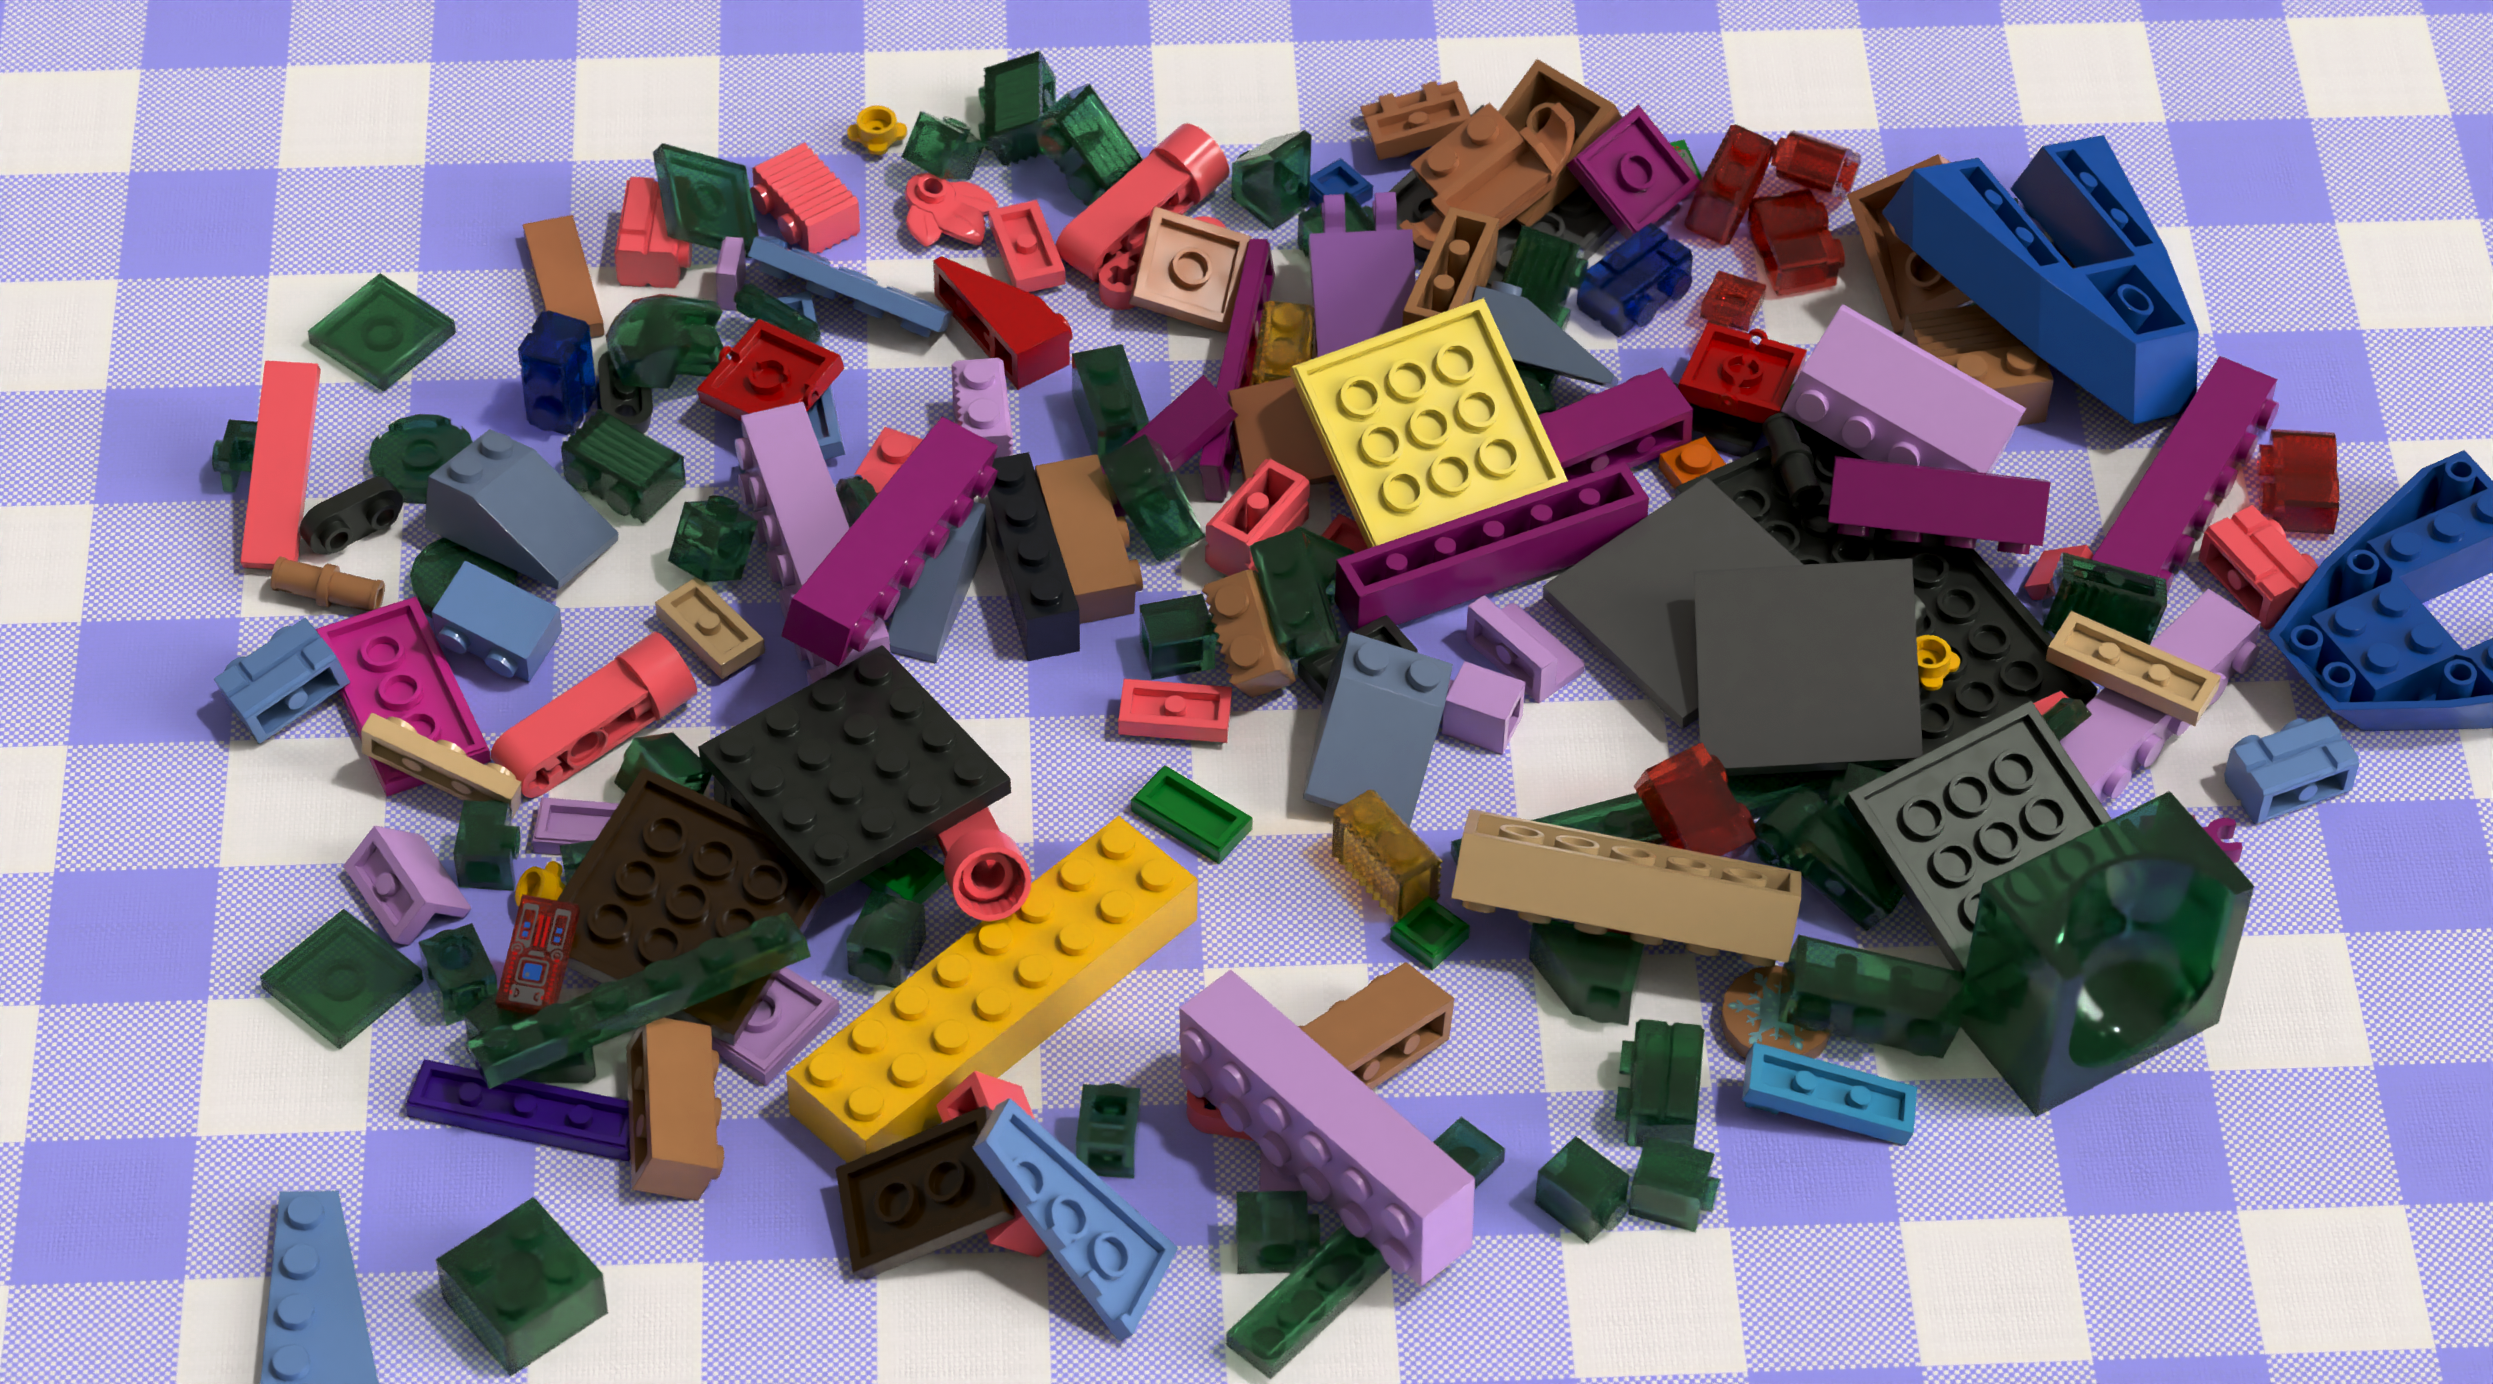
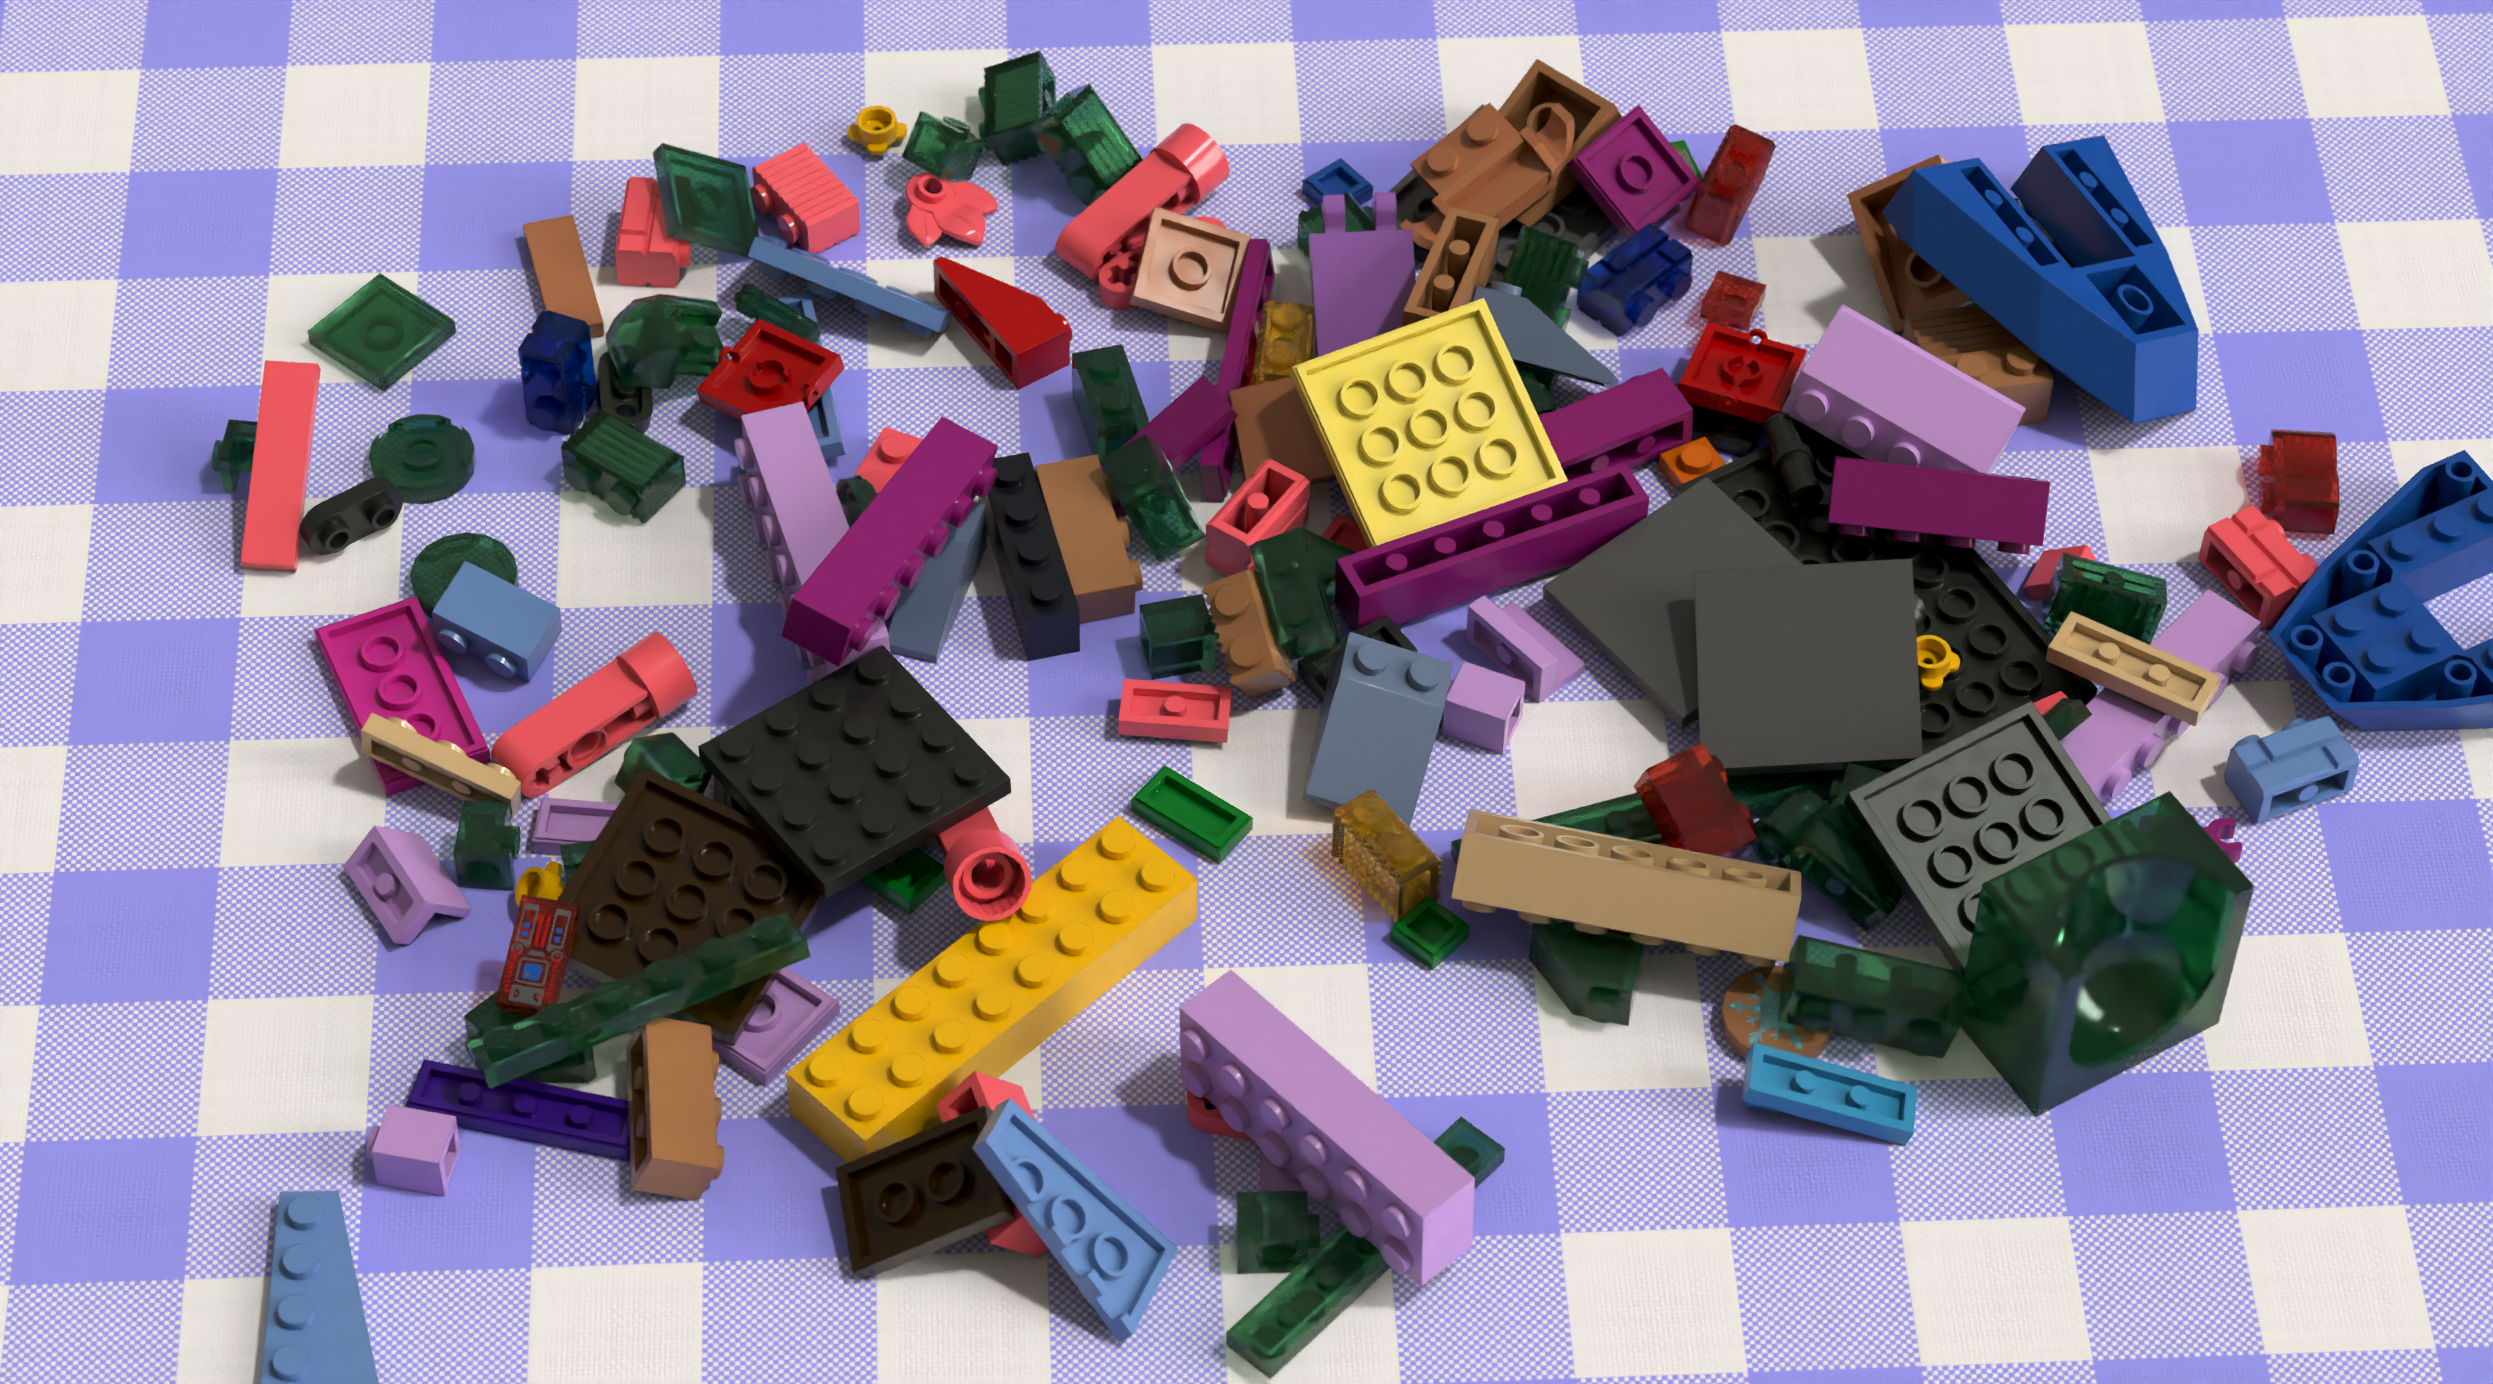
medium blue brick [214,617,350,744] -> none
clear green tile [260,909,424,1050] -> none
medium nougat pin [271,556,385,612] -> none
clear green brick [418,923,501,1026] -> none
sand blue slope [425,429,618,590] -> none
clear green brick [436,1197,608,1377] -> none
tan plate [655,576,765,679] -> none
clear green brick [668,495,758,582] -> none
lavender tile [716,237,746,310] -> none
clear green brick [846,890,926,988] -> none
lavender brick [951,358,1013,458] -> none
coral plate [988,200,1066,292] -> none
clear green brick [1076,1083,1141,1179] -> none
clear green slope [1231,130,1312,231] -> none
medium nougat brick [1298,962,1455,1090] -> none
nougat plate [1360,80,1471,161] -> none
clear green brick [1535,1136,1630,1244] -> none
clear green brick [1614,1019,1705,1152] -> none
clear green brick [1628,1136,1721,1232] -> none
clear red brick [1747,188,1845,296] -> none
clear red brick [1771,130,1861,201] -> none
magenta brick [2084,356,2279,619] -> none
none -> lavender brick [366,1104,461,1197]

